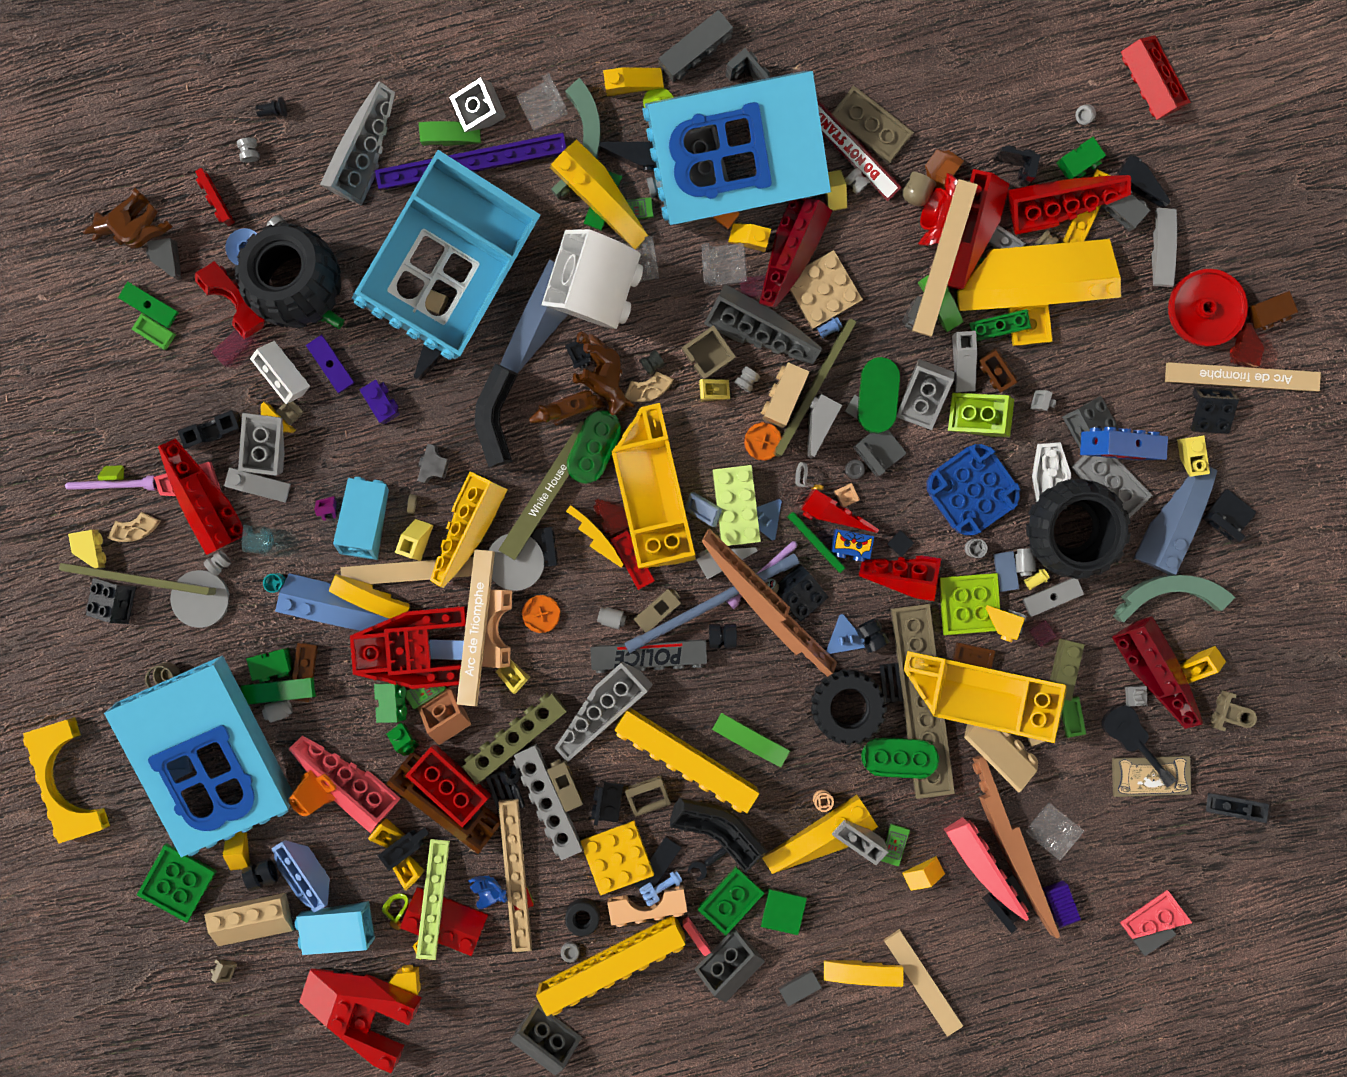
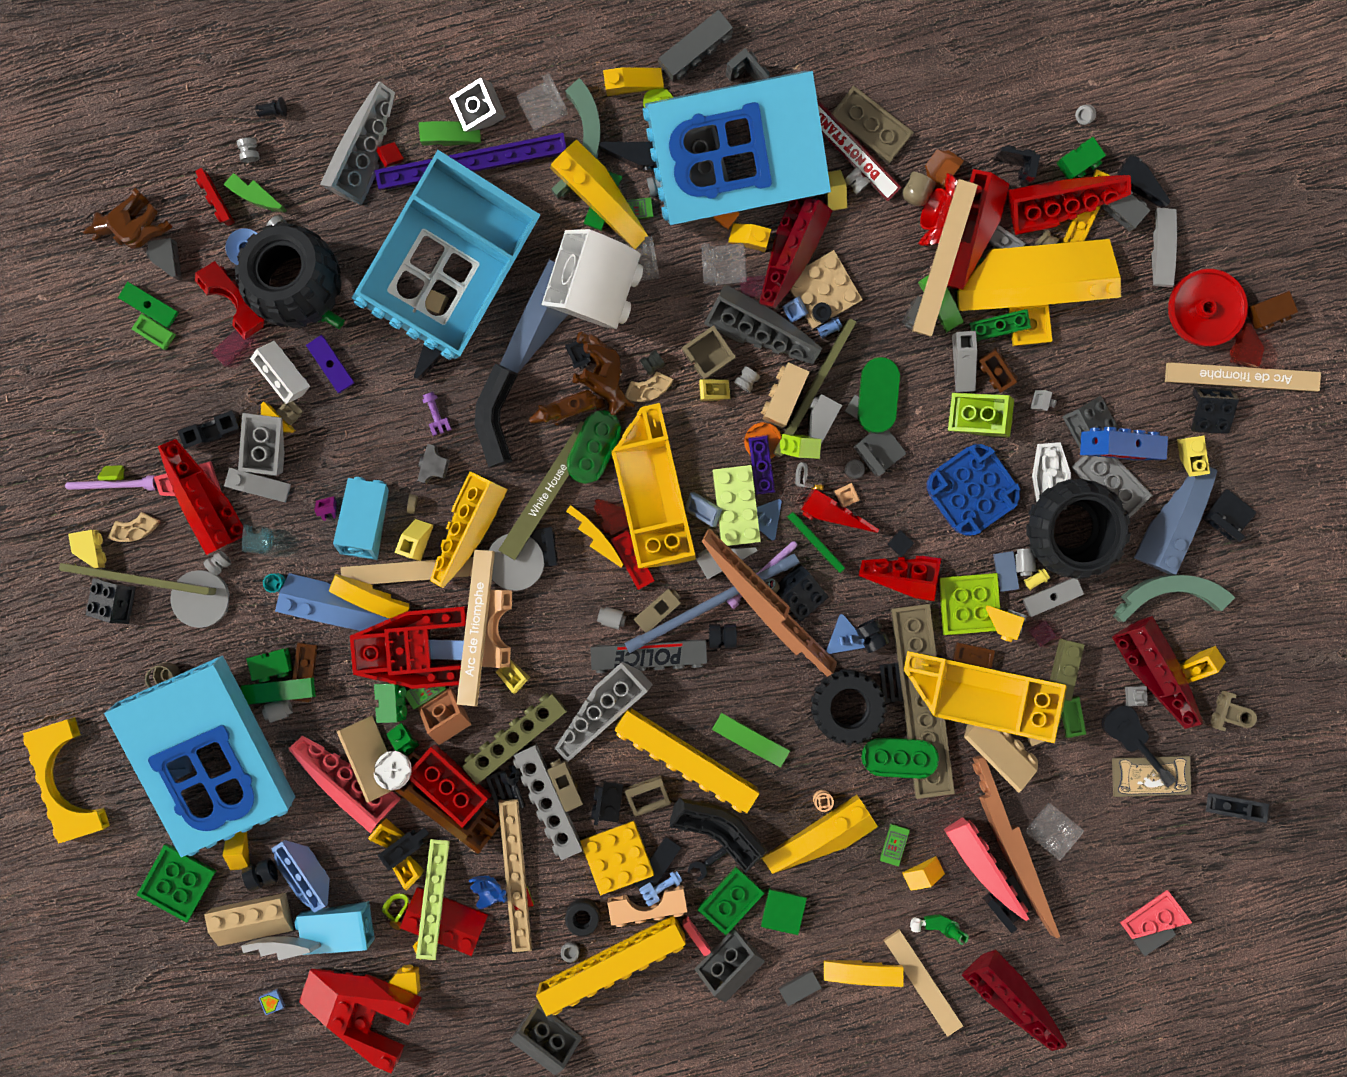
dark tan tile [211,959,237,983] -> none
orange container [288,770,337,816] -> none
dark purple brick [359,380,400,424] -> none
orange tile [522,595,560,633] -> none
brick [830,529,874,562] -> none
light grey slope [832,820,889,865] -> none
light grey slope [896,359,955,430] -> none
light grey wheel [964,539,988,558] -> none
dark purple brick [1042,881,1081,928] -> none
slope [1121,35,1191,120] -> none
none -> bright green slope [224,173,287,213]
none -> light grey slope [241,936,321,960]
none -> tile [259,989,285,1015]
none -> tan tile [337,716,393,803]
none -> white tile [374,751,412,790]
none -> red tile [376,142,404,168]
none -> medium lavender hinge [422,392,452,436]
none -> dark purple tile [748,435,775,495]
none -> lime brick [780,434,822,459]
none -> medium blue tile [782,296,808,323]
none -> black tile [812,302,832,323]
none -> green arm [910,914,969,945]
none -> dark red wedge [962,949,1067,1051]

